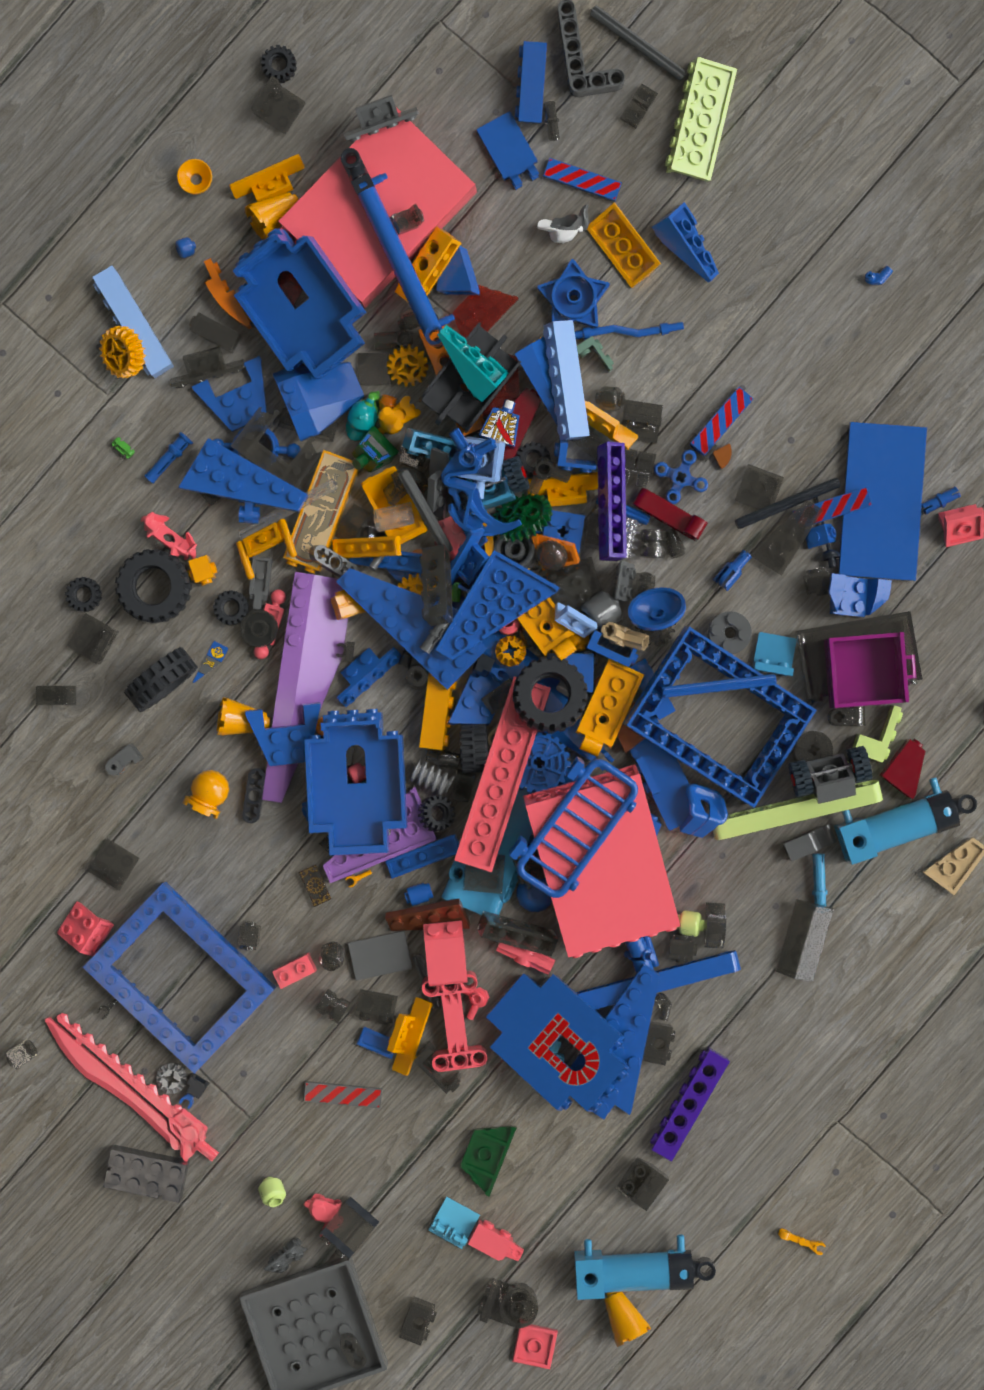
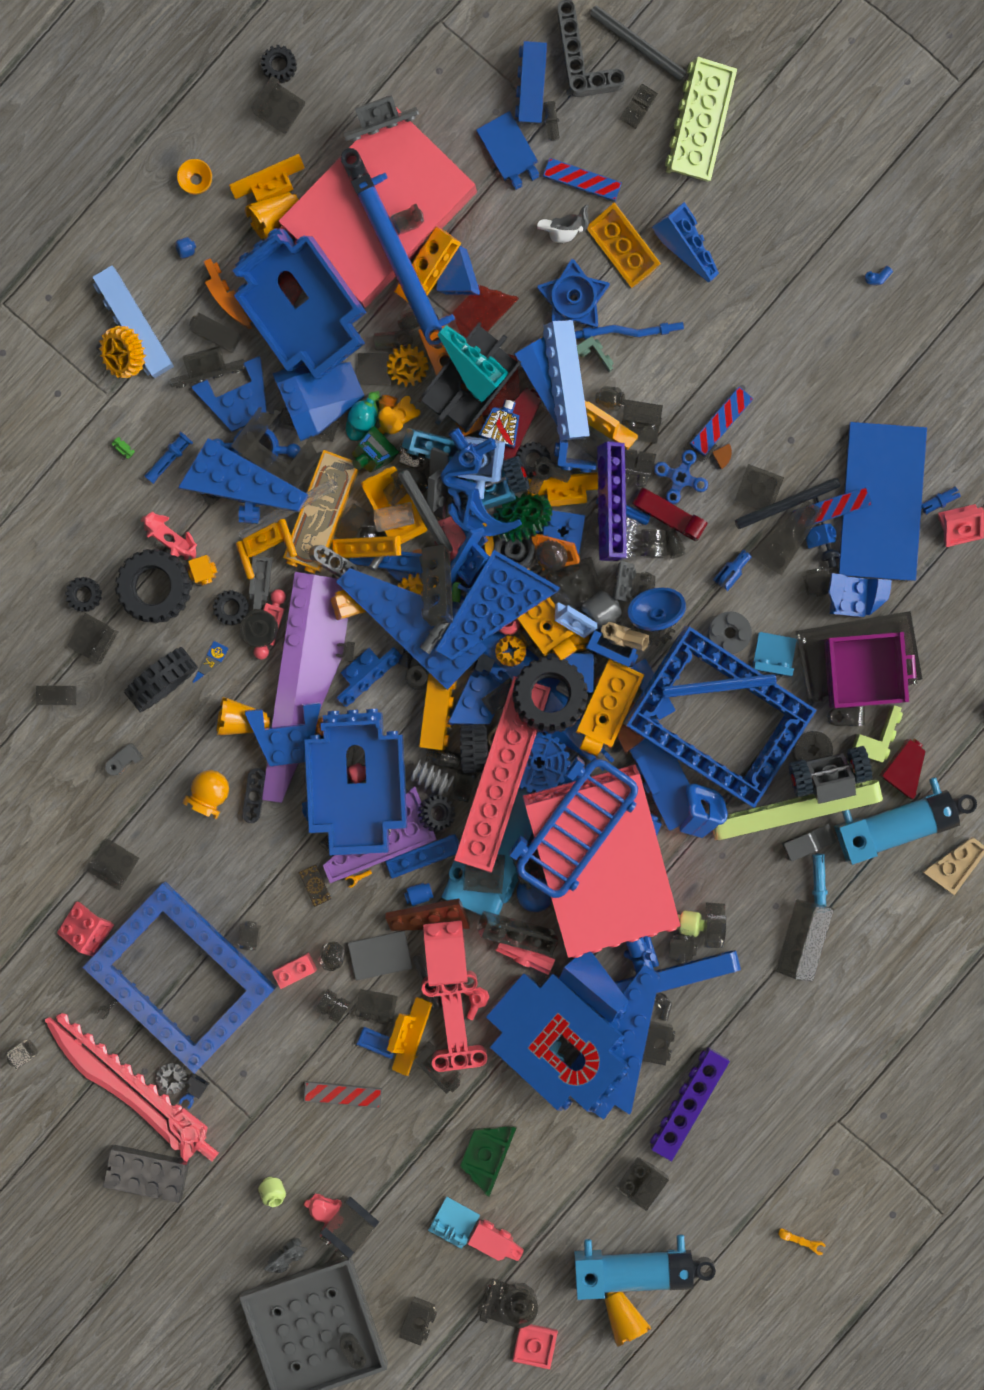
none -> blue slope [559,952,628,1023]

